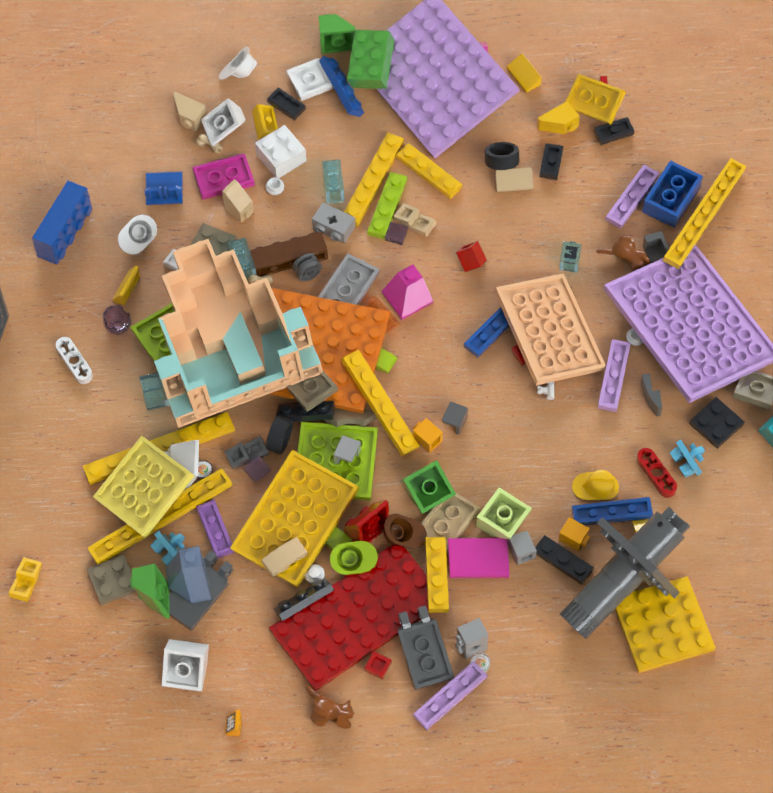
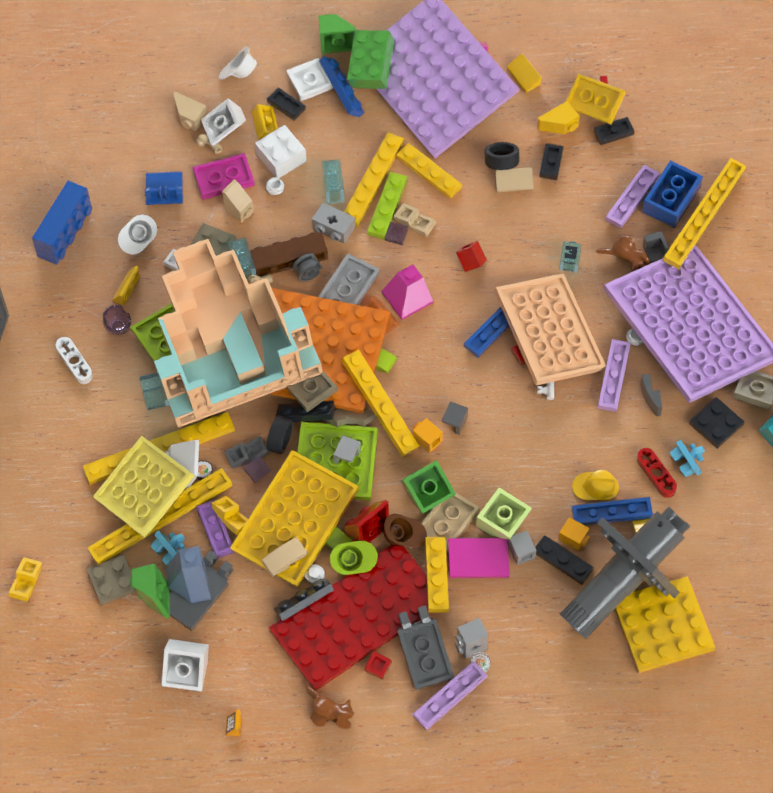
none -> yellow slope [211,496,248,535]

